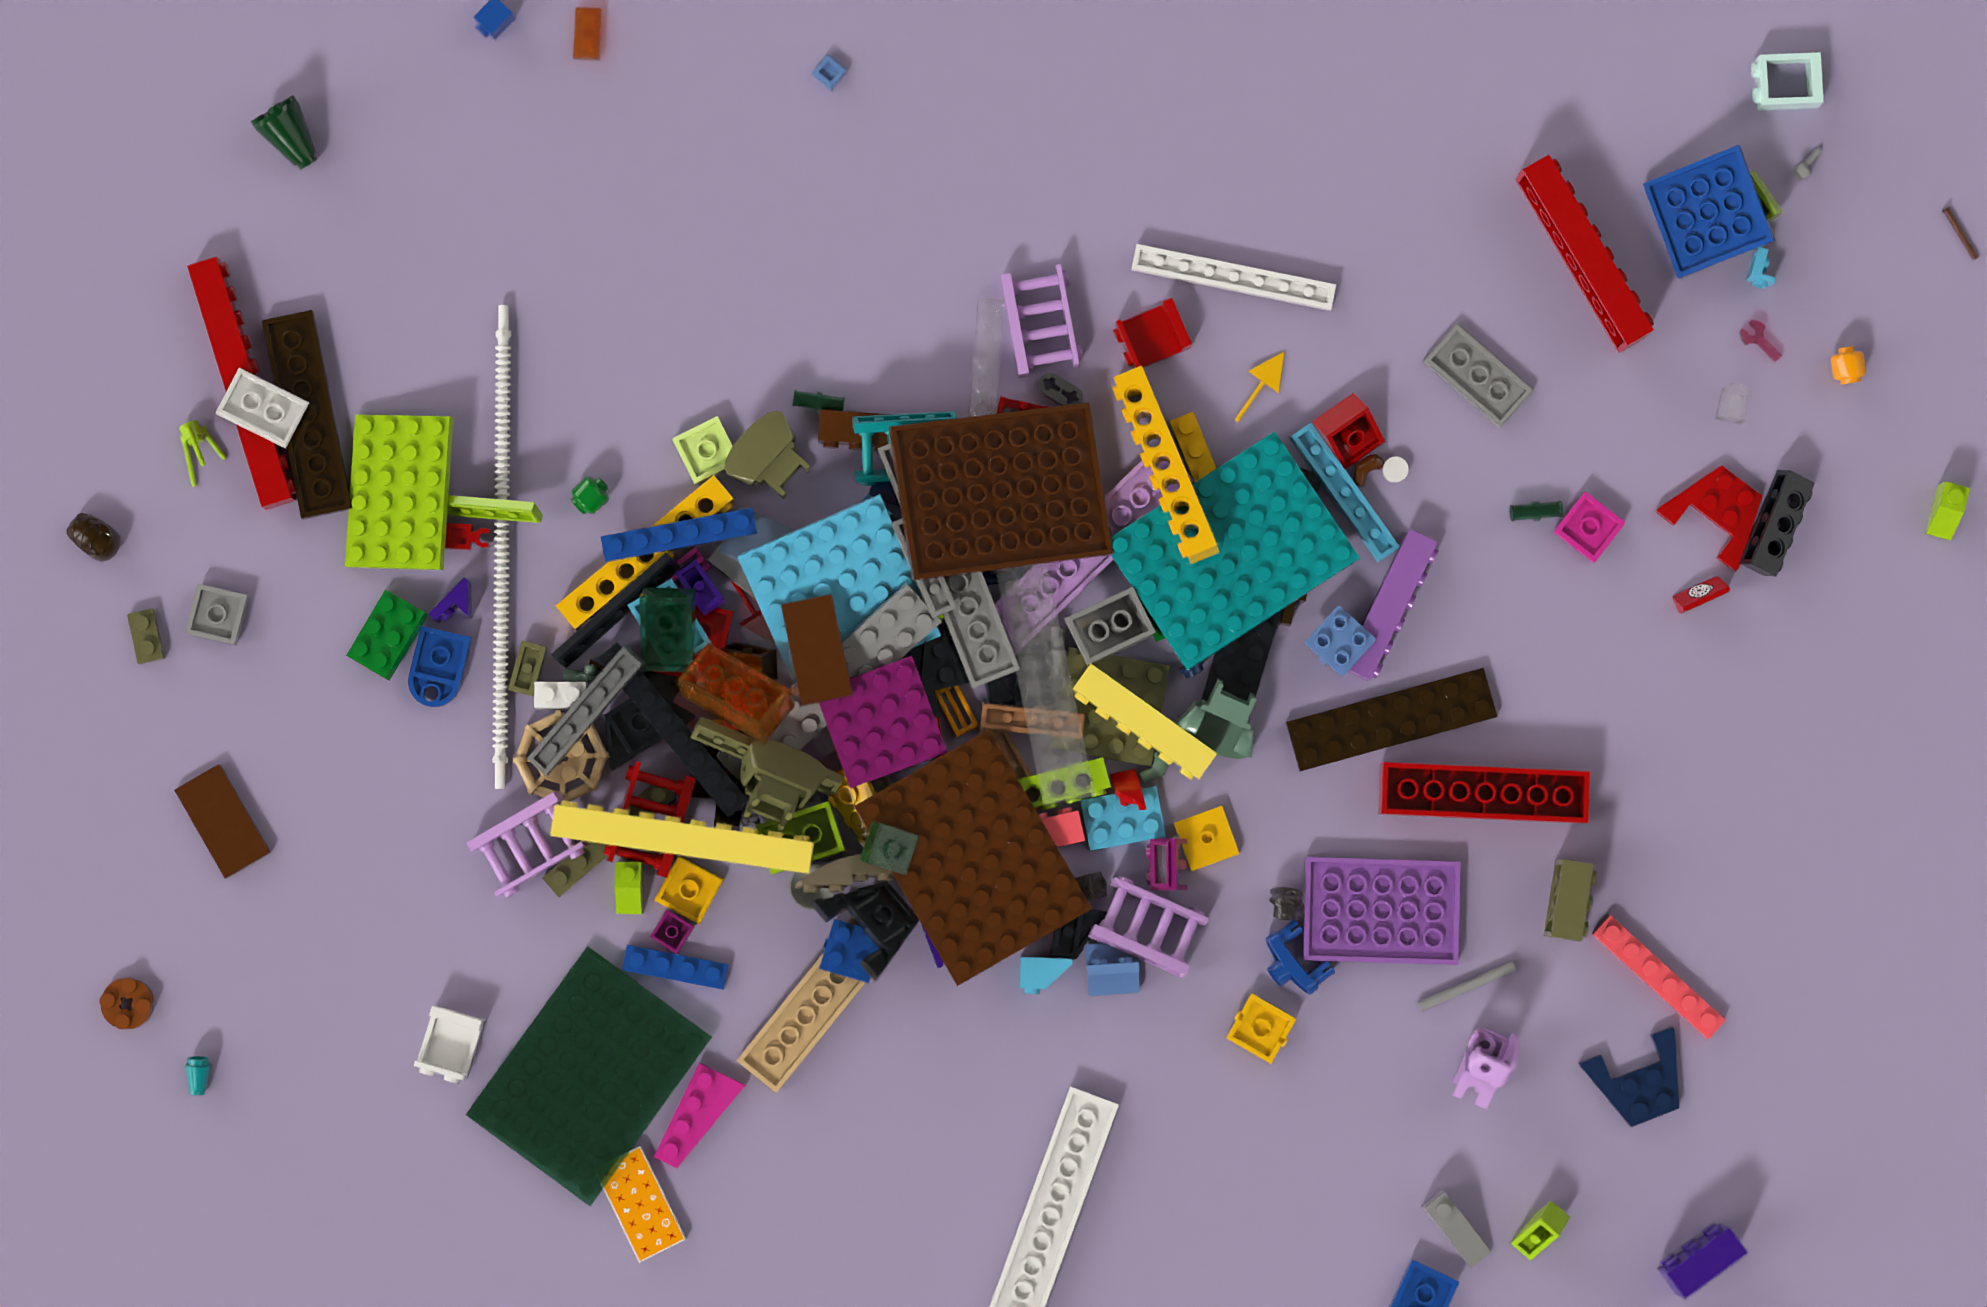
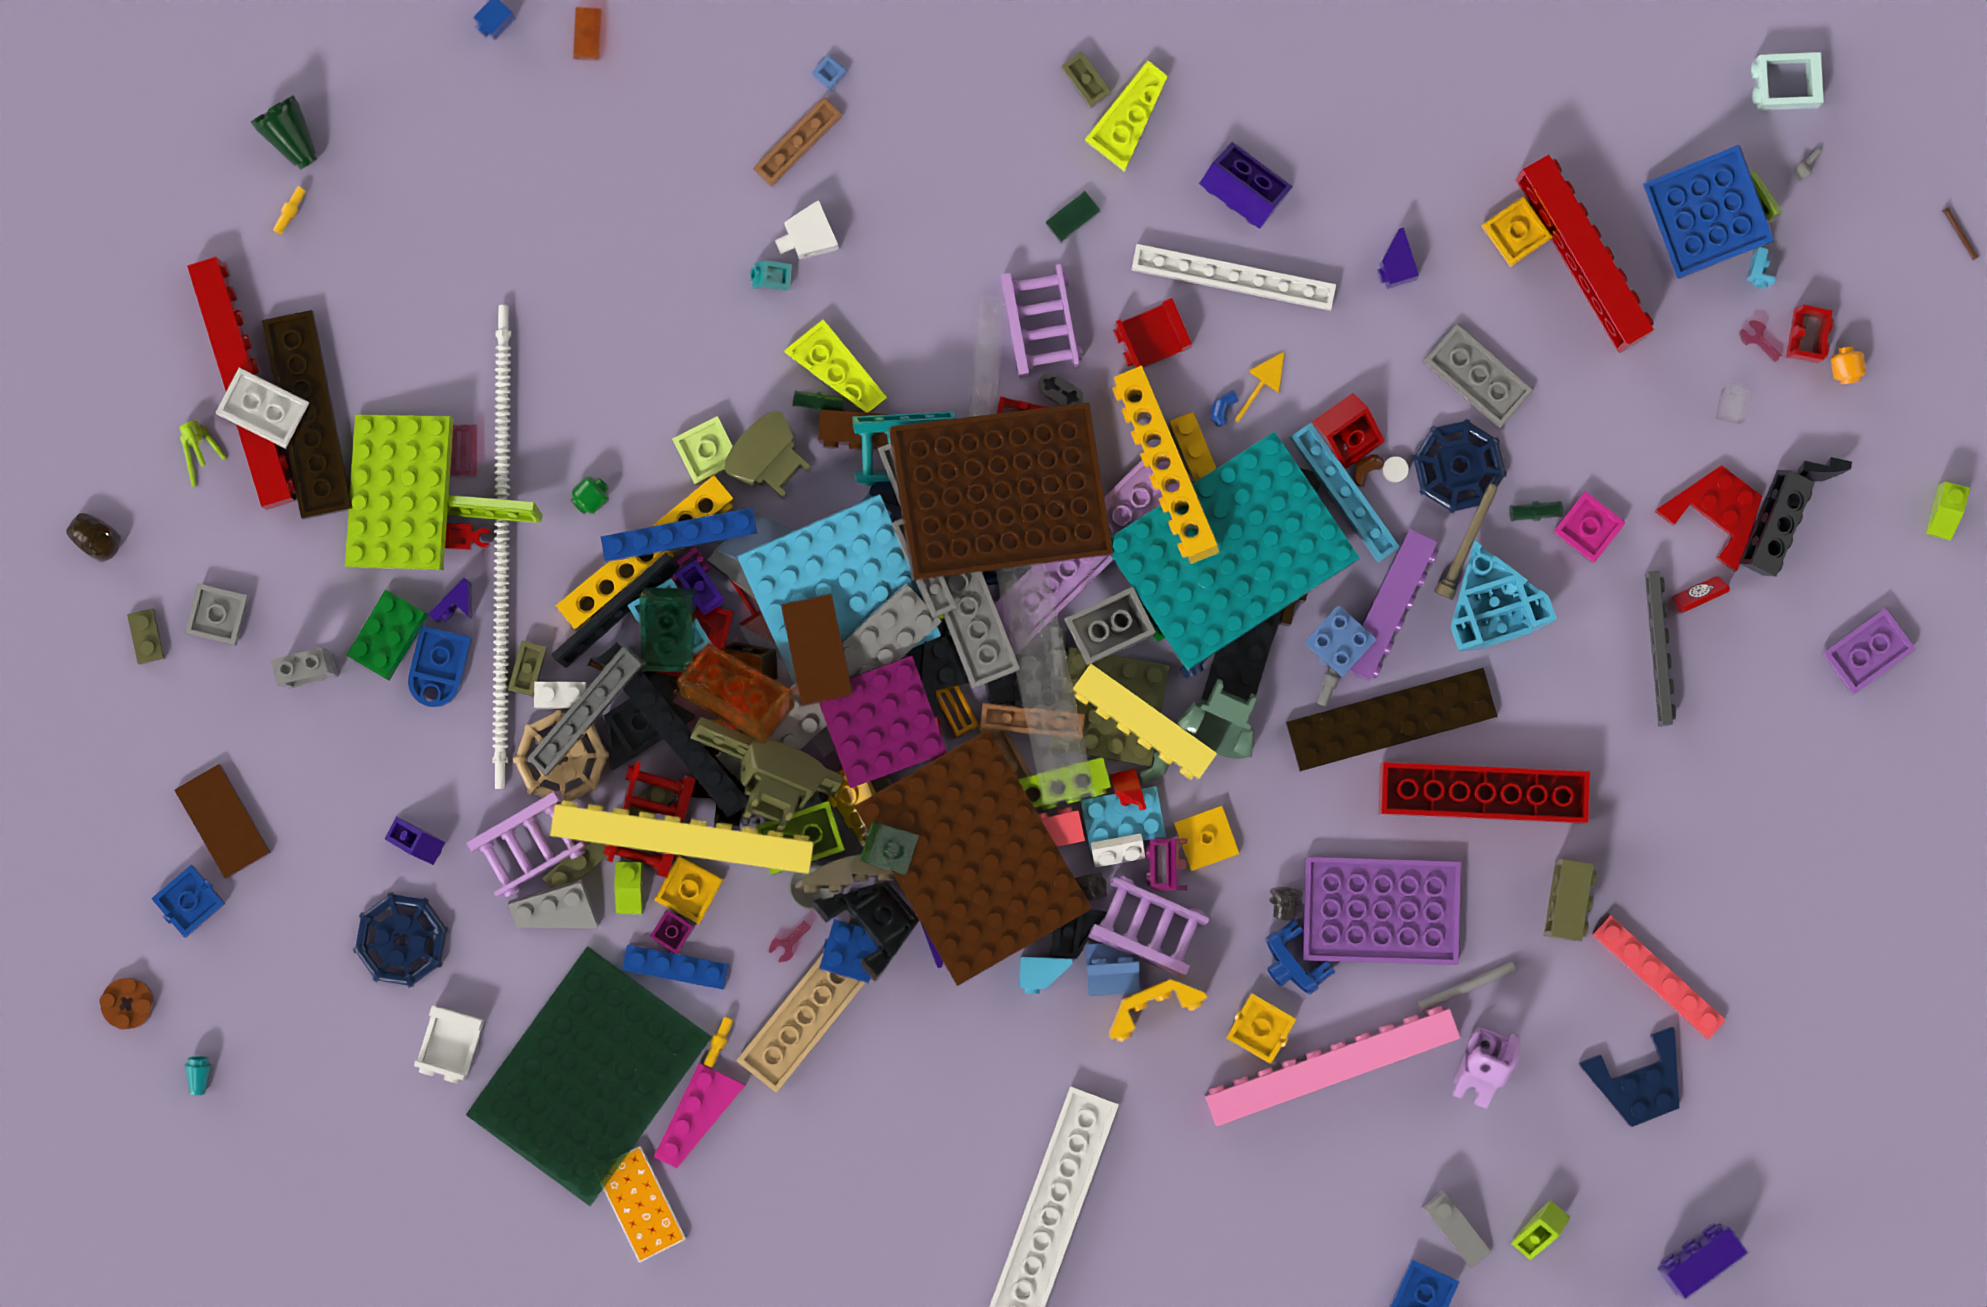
sand green arm [563,664,598,682] -> none
none -> blue plate [151,865,226,938]
none -> light grey window [271,647,338,689]
none -> yellow bar [273,186,306,235]
none -> dark blue plate [353,892,449,988]
none -> dark purple slope [385,816,445,865]
none -> clear pink tile [450,424,477,476]
none -> light grey wing [508,879,599,929]
none -> yellow bar [704,1016,734,1068]
none -> teal bracket [750,260,792,291]
none -> medium nougat tile [753,97,843,187]
none -> clear pink bar [769,920,811,963]
none -> white torso [775,201,839,259]
none -> neon yellow wing [784,320,887,413]
none -> clear green tile [1045,191,1101,243]
none -> olive plate [1061,51,1111,109]
none -> neon yellow wing [1085,61,1168,172]
none -> white plate [1091,833,1145,868]
none -> yellow slope [1108,979,1207,1042]
none -> dark purple slope [1199,142,1293,229]
none -> bright pink brick [1205,1006,1460,1126]
none -> blue arm [1210,390,1239,427]
none -> light grey bar [1317,667,1339,707]
none -> dark purple slope [1377,227,1419,289]
none -> dark blue plate [1412,419,1507,514]
none -> dark tan piece [1434,484,1497,600]
none -> medium azure wedge [1450,540,1557,651]
none -> yellow plate [1481,196,1553,267]
none -> dark grey plate [1645,571,1676,727]
none -> red window [1786,304,1834,363]
none -> black slope [1797,457,1852,481]
none -> medium lavender plate [1822,608,1916,695]

